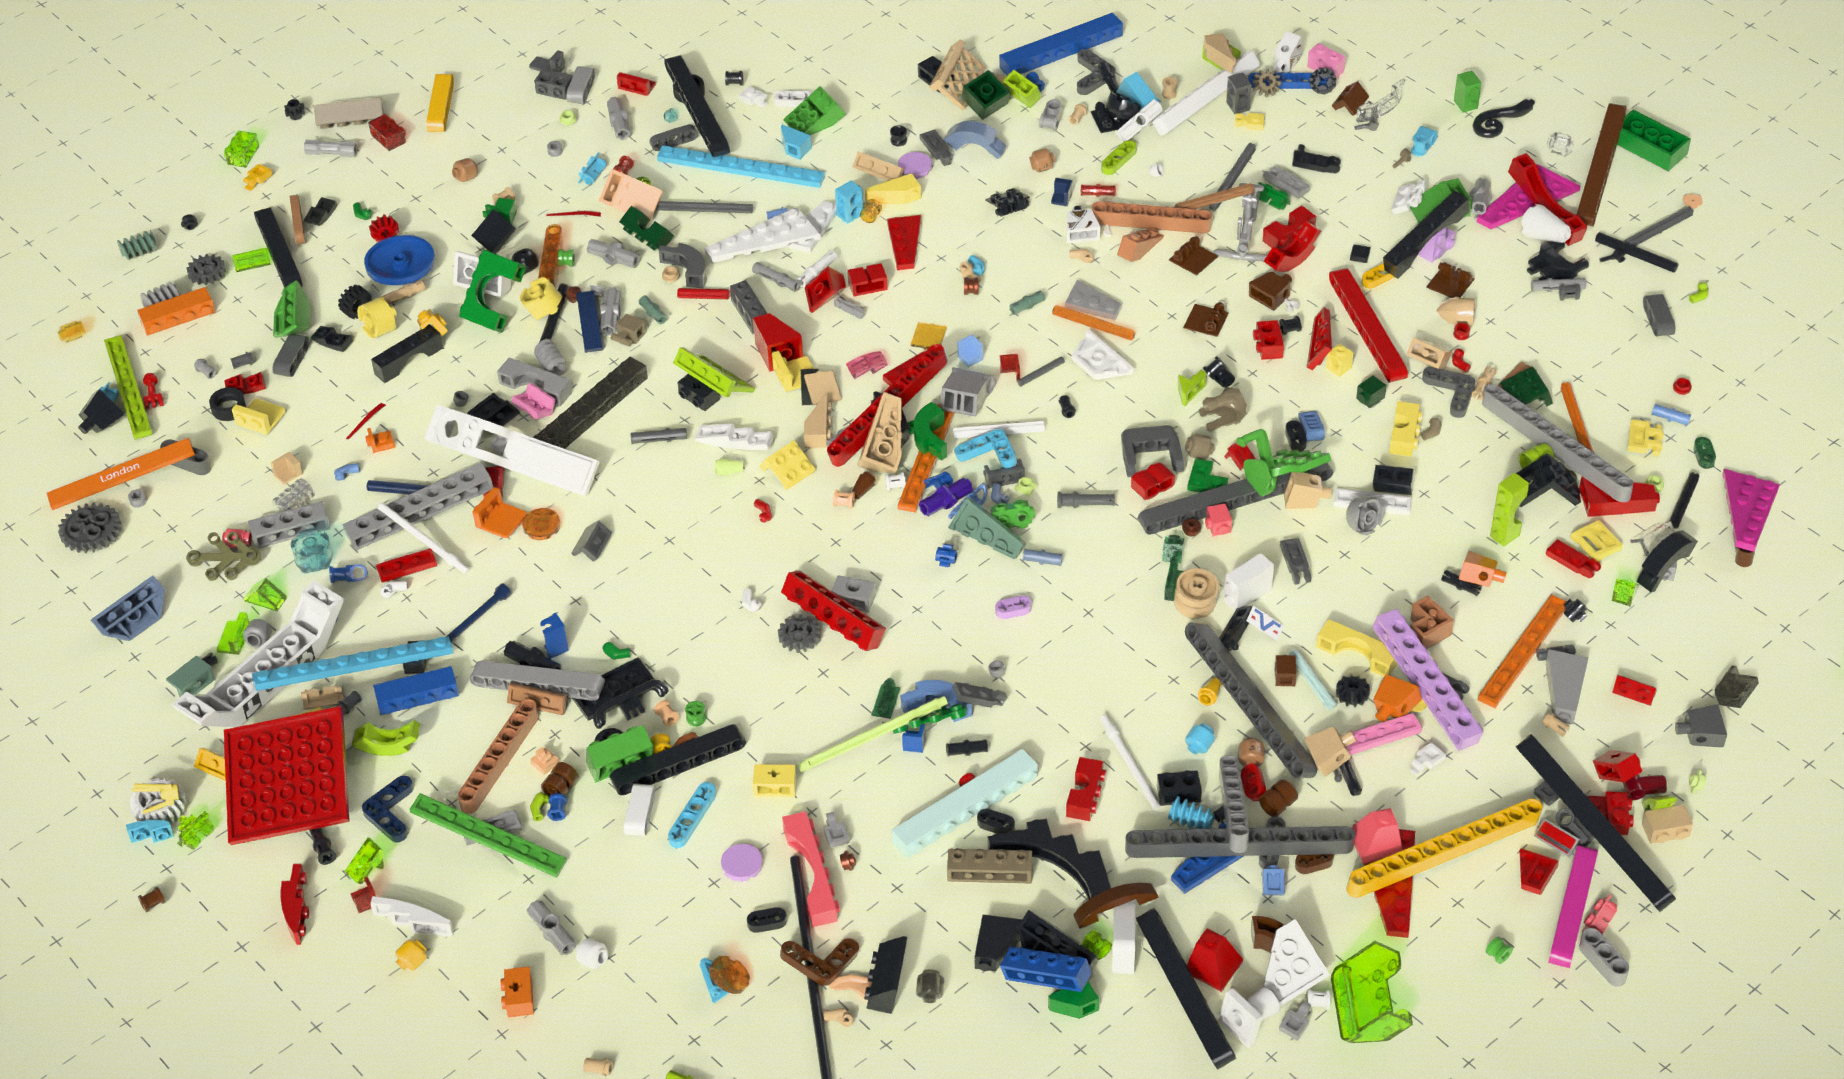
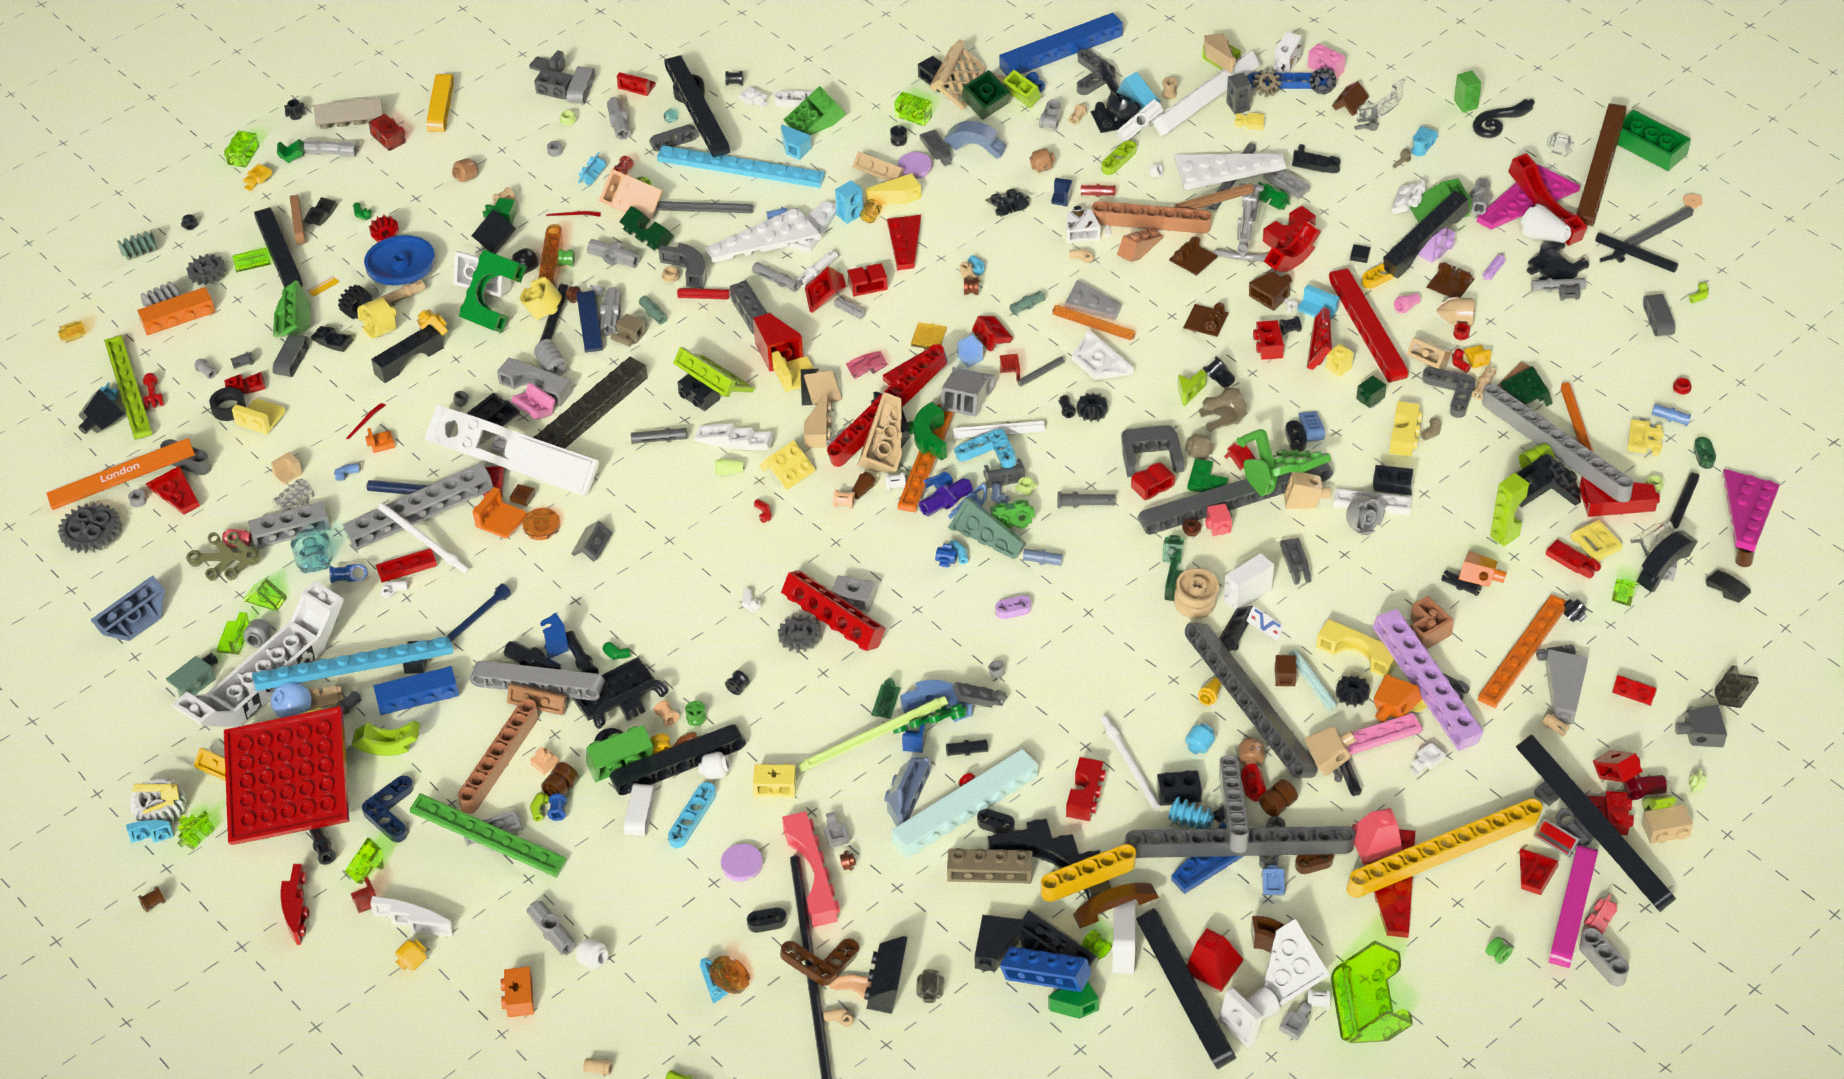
none -> red wing [145,466,200,515]
none -> light blue cylinder [270,682,312,718]
none -> green bracket [276,139,304,163]
none -> yellow sticker [306,275,339,297]
none -> reddish brown plate [509,484,535,506]
none -> black pin [566,631,599,674]
none -> white head [699,752,730,780]
none -> black wheel [725,670,750,695]
none -> sand blue wedge [884,757,931,827]
none -> clear neon green brick [894,91,932,126]
none -> medium azure arm [948,540,968,564]
none -> red bracket [972,316,1013,351]
none -> yellow beam [1040,844,1136,902]
none -> black gear [1076,392,1108,422]
none -> white wing [1174,153,1286,190]
none -> medium azure panel [1297,284,1339,320]
none -> bright pink cone [1394,293,1421,313]
none -> yellow bracket [1464,345,1491,369]
none -> lavender axle [1482,254,1506,281]
none -> pearl dark grey slope [1705,570,1751,603]

